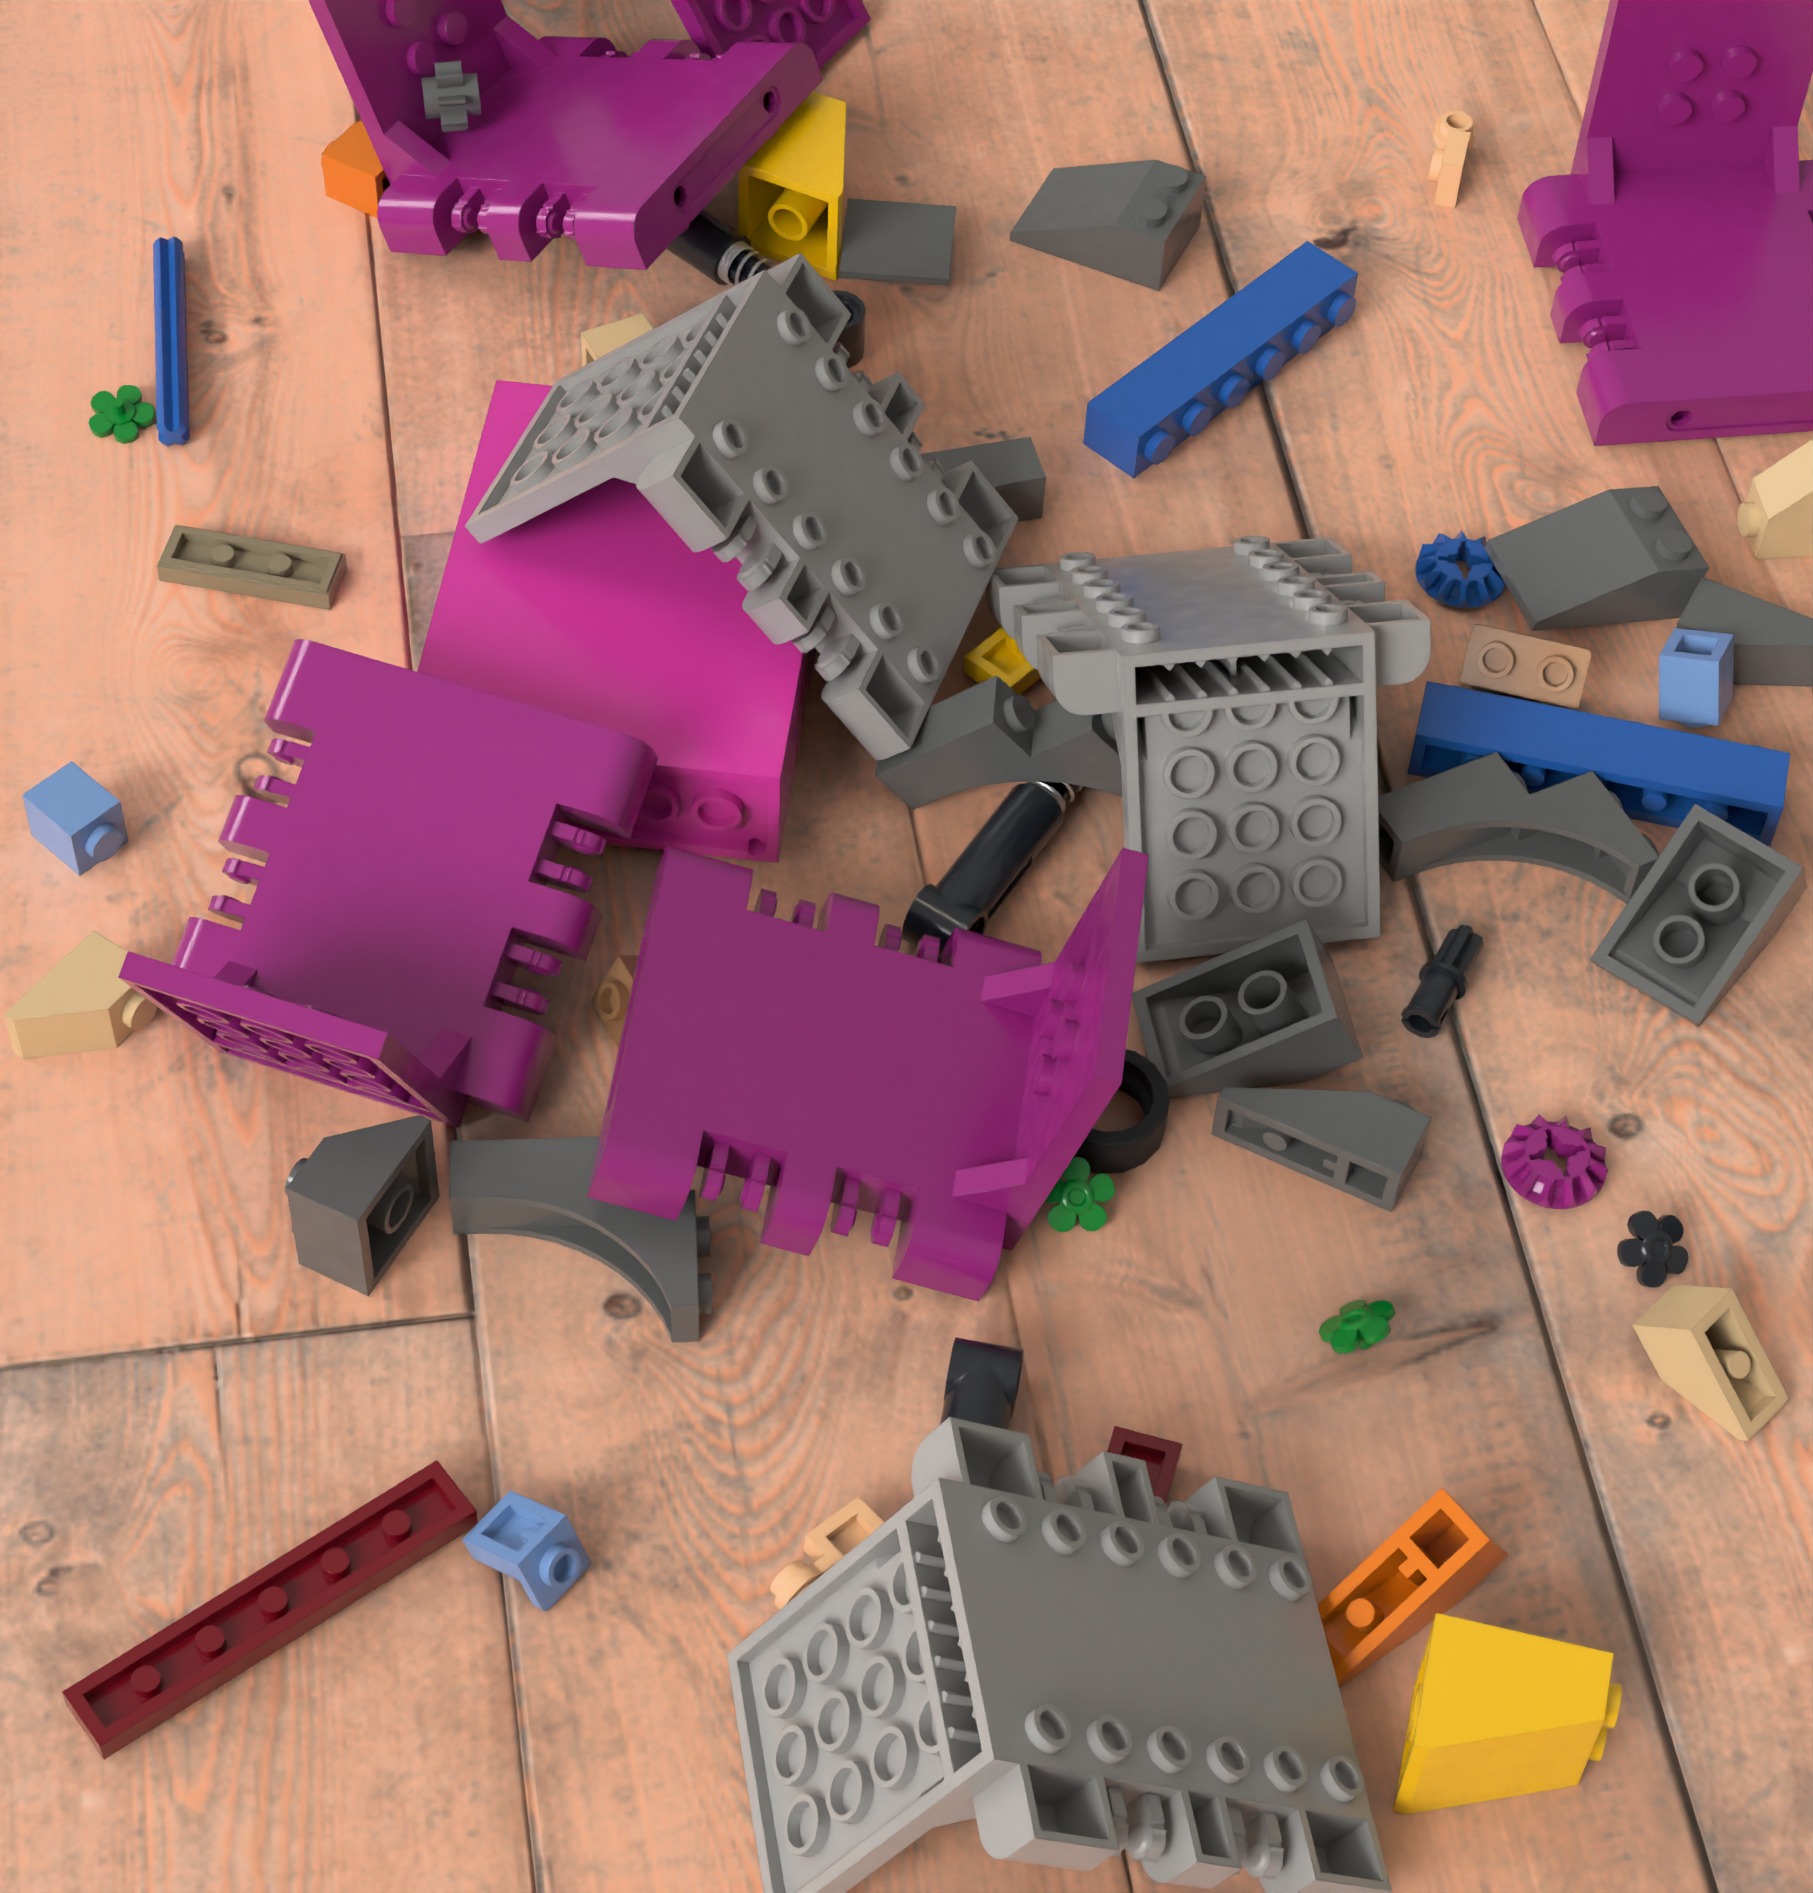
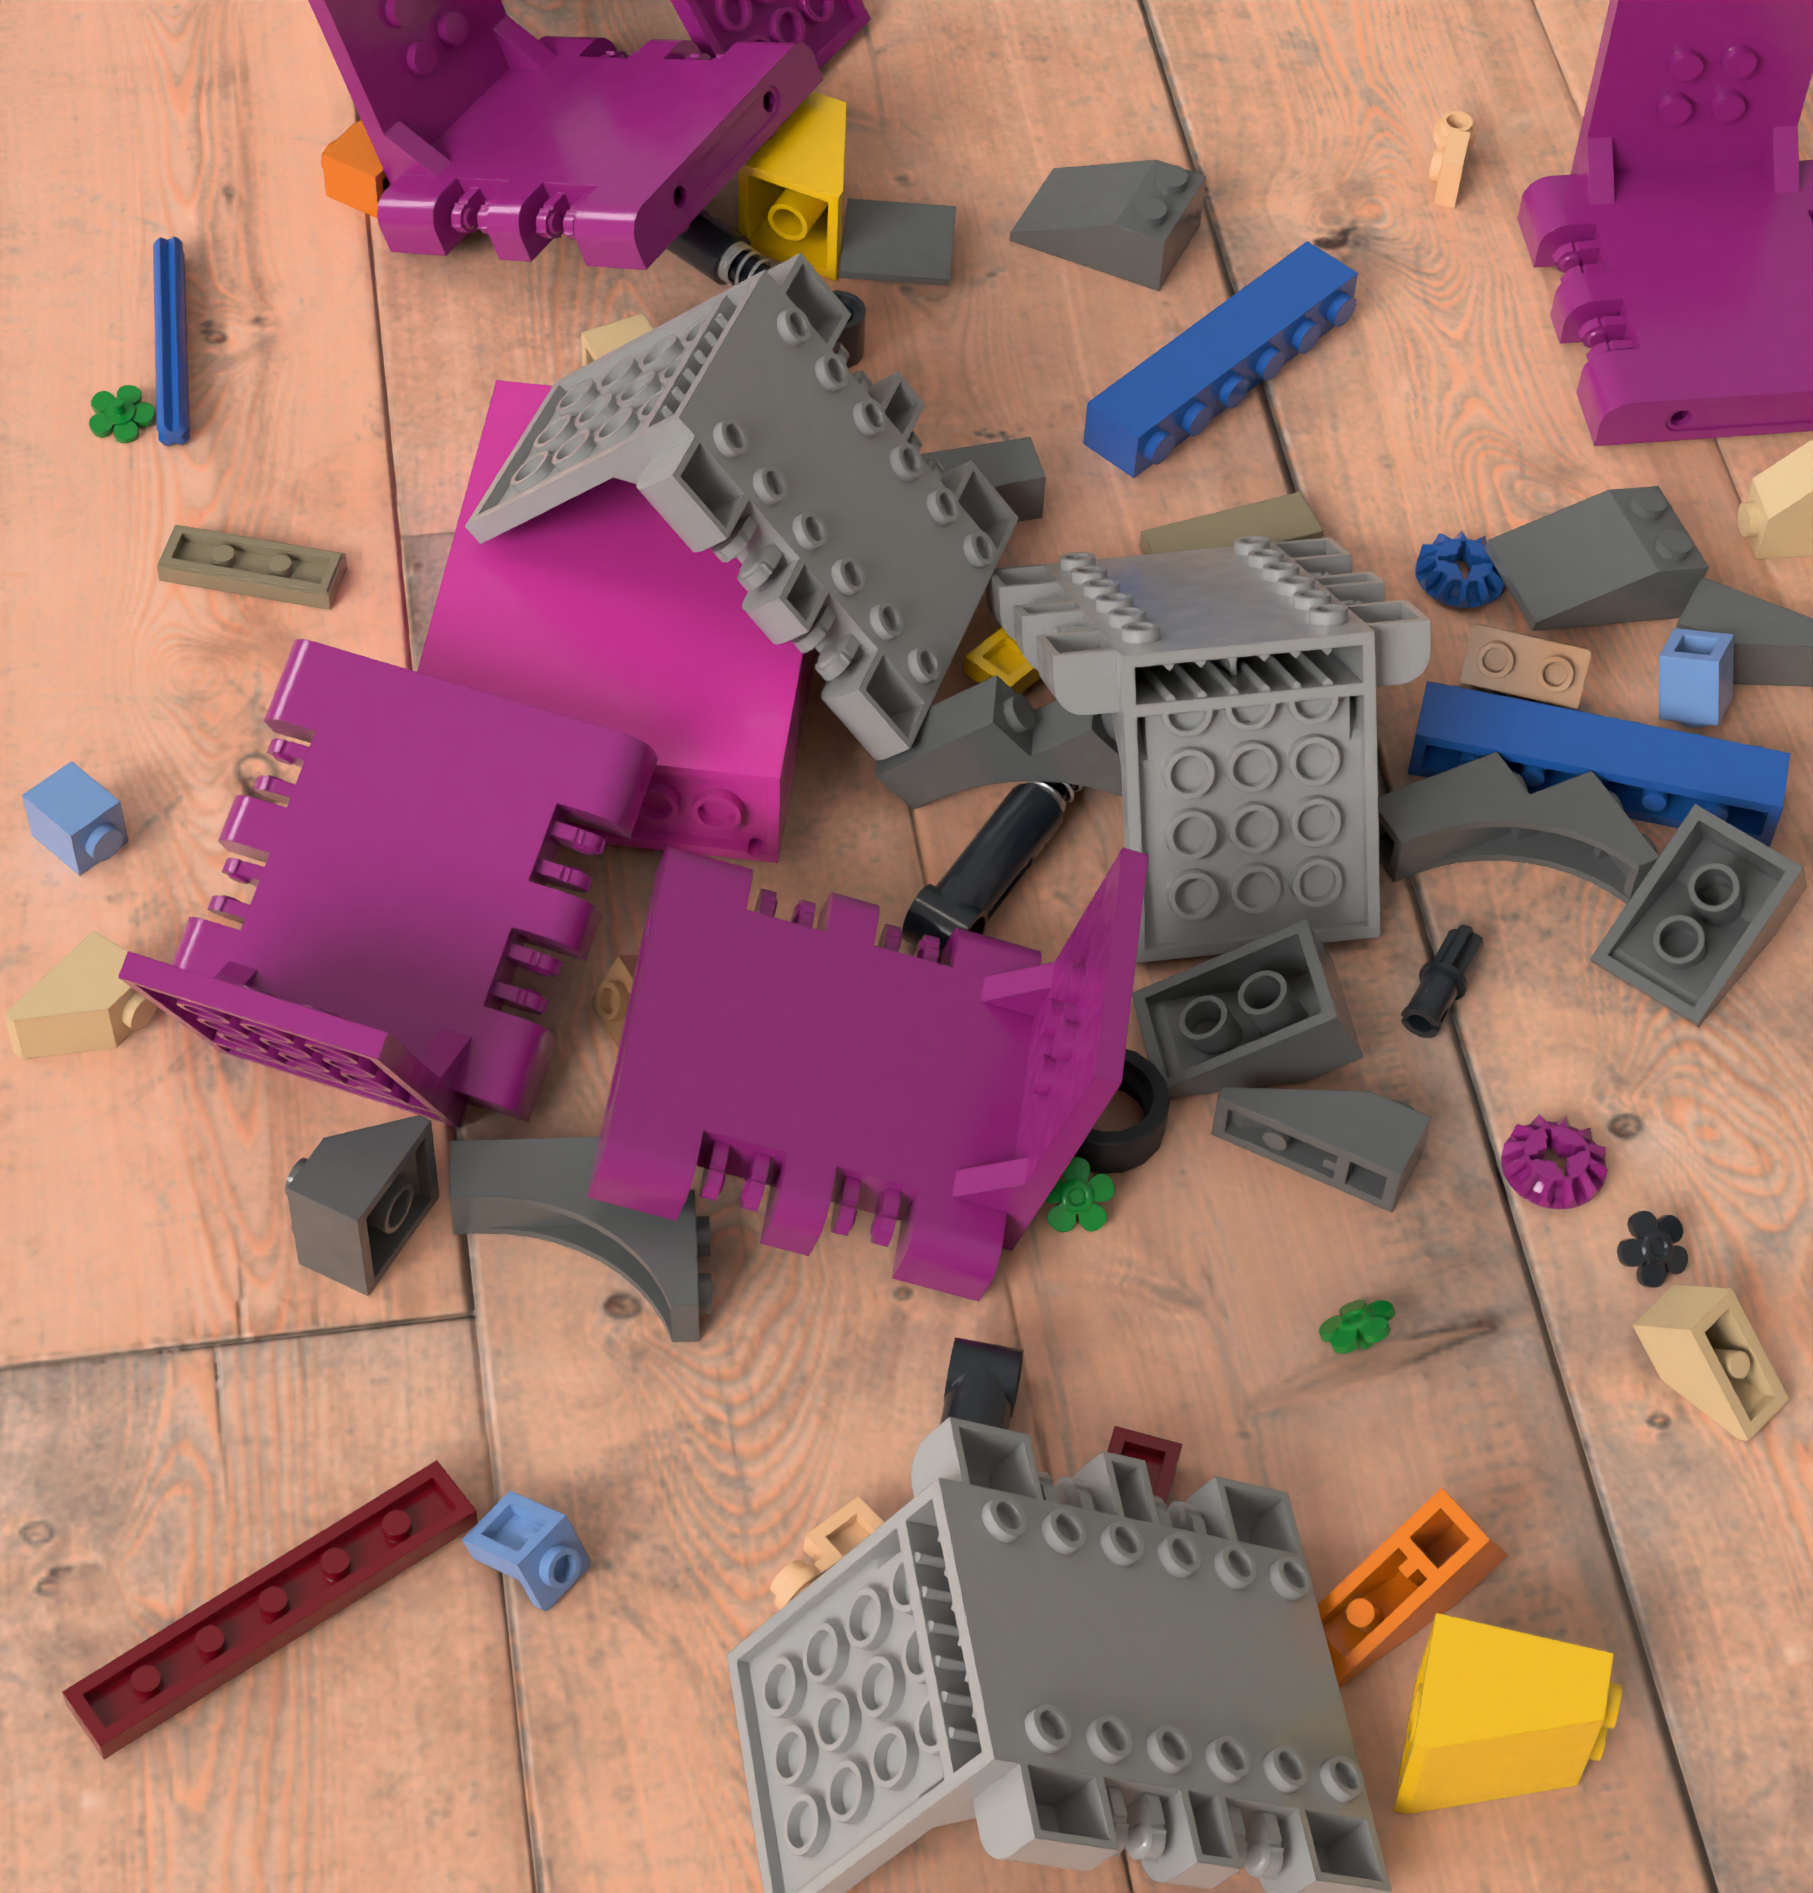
dark grey gear [421,60,481,132] -> none
none -> dark tan tile [1139,492,1323,555]

